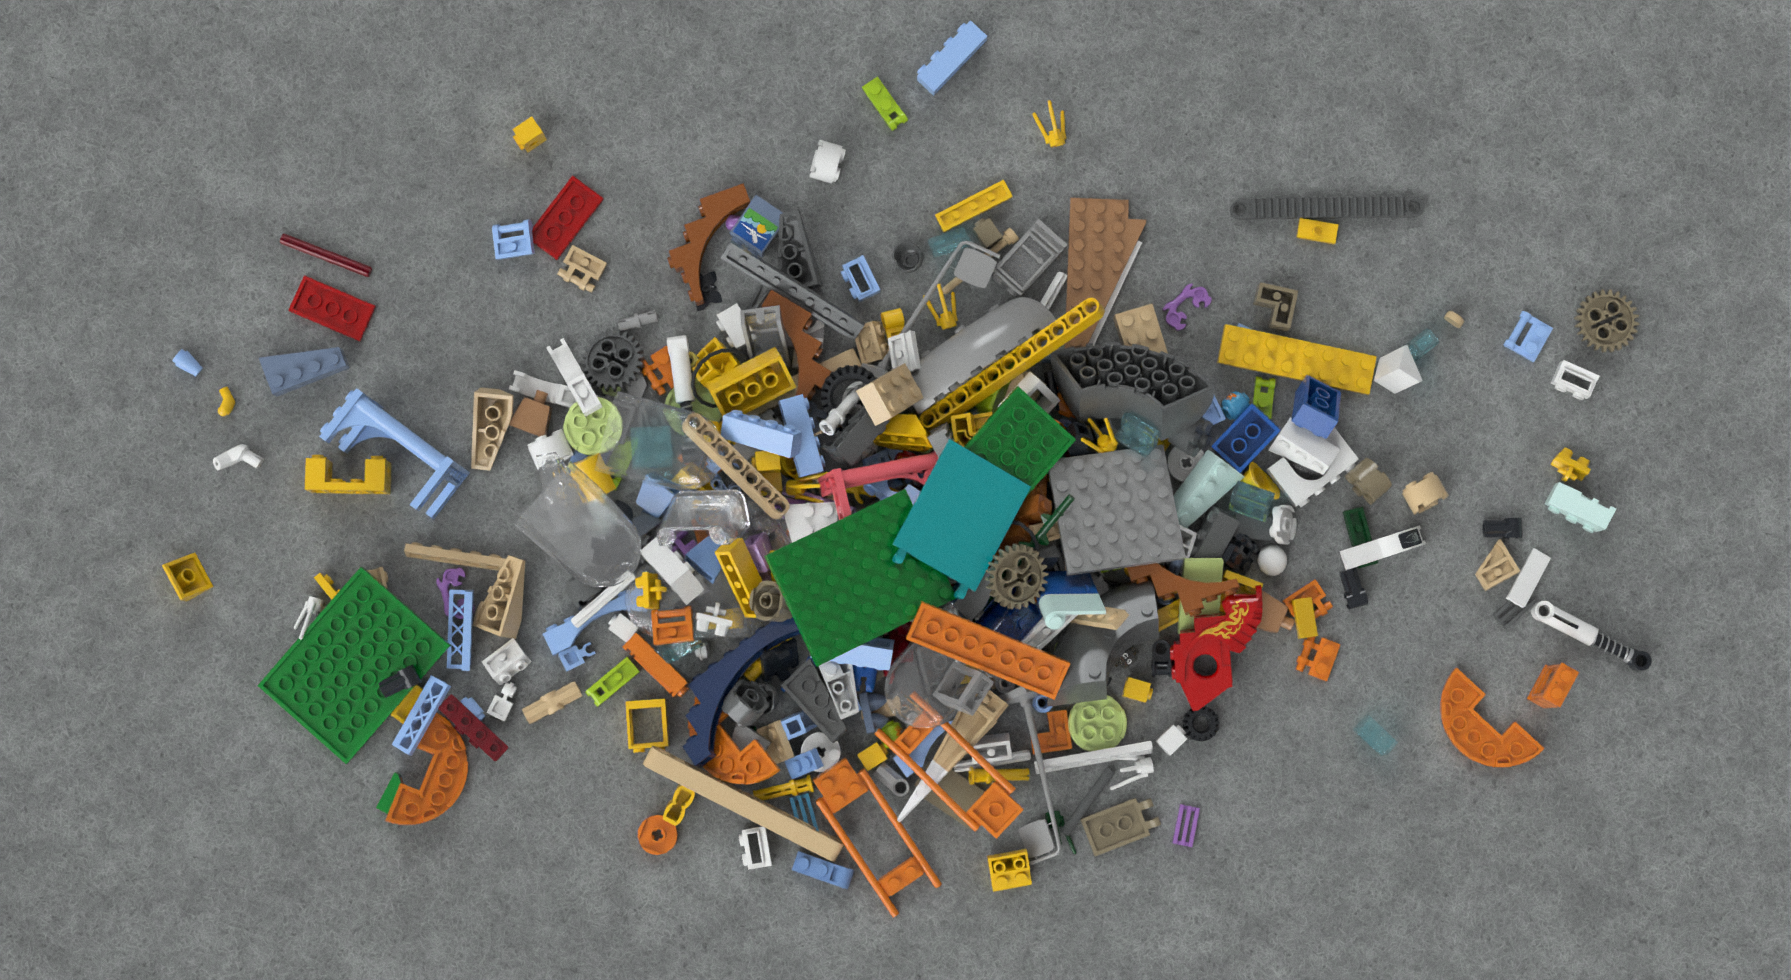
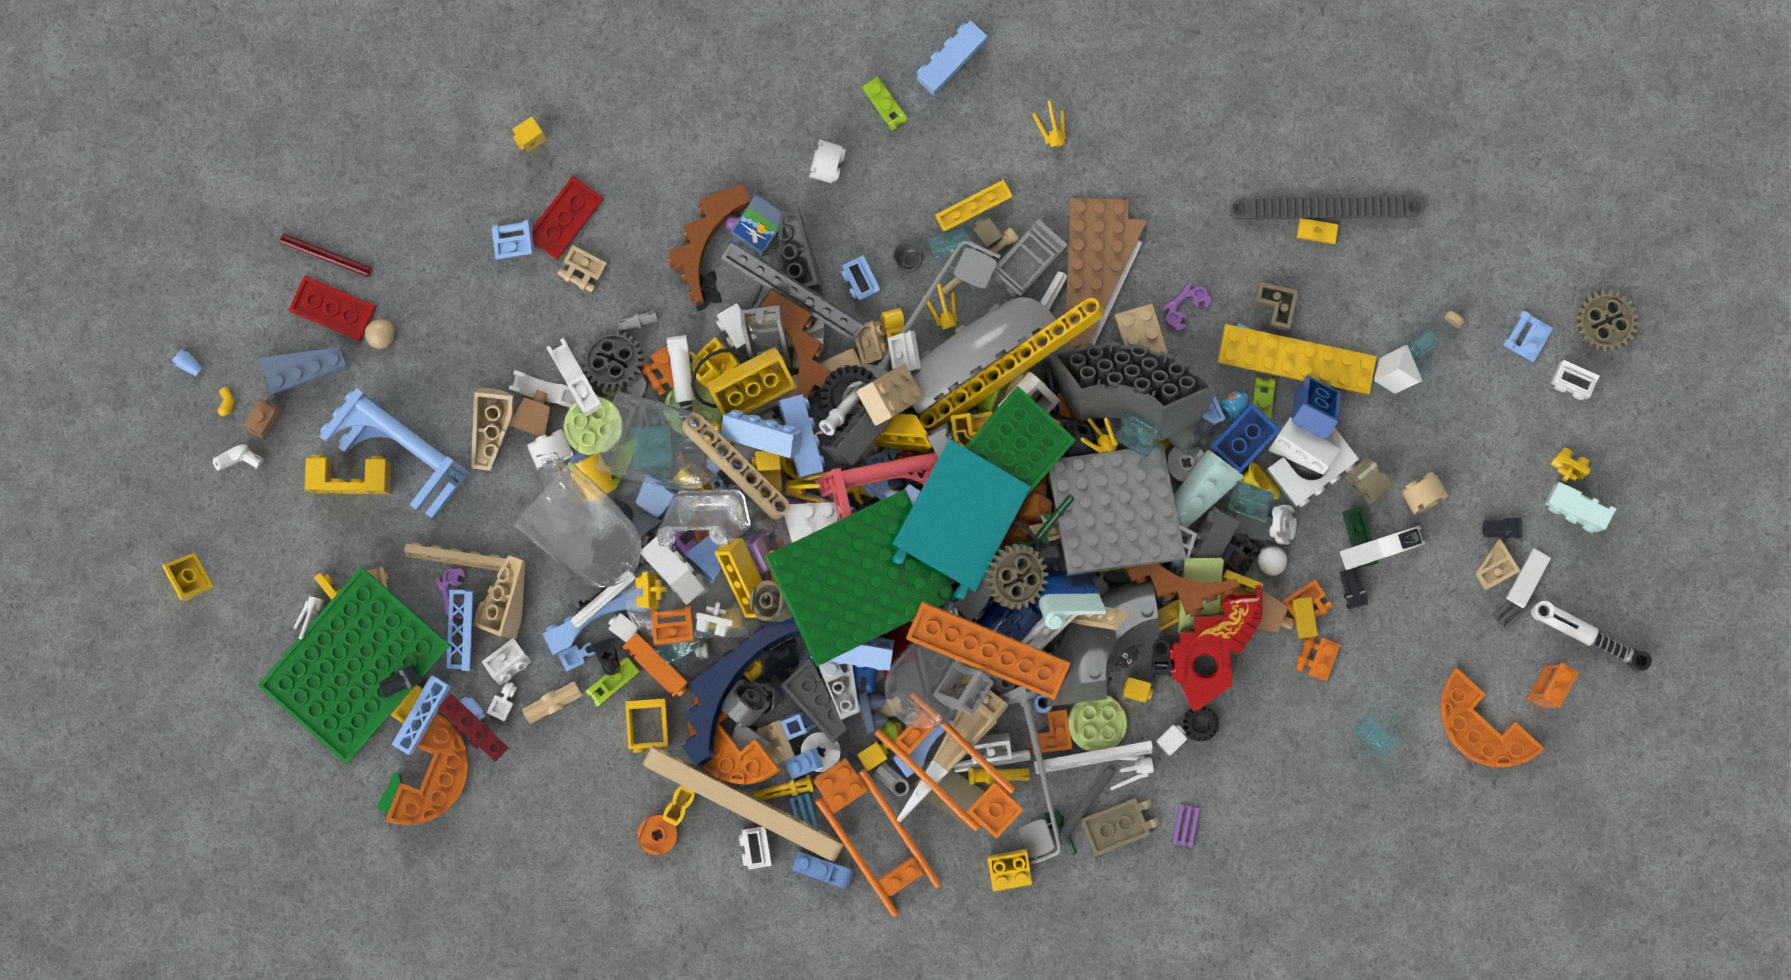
none -> medium nougat torso [244,400,284,441]
none -> tan hair [365,319,395,349]
none -> black piece [593,638,621,676]

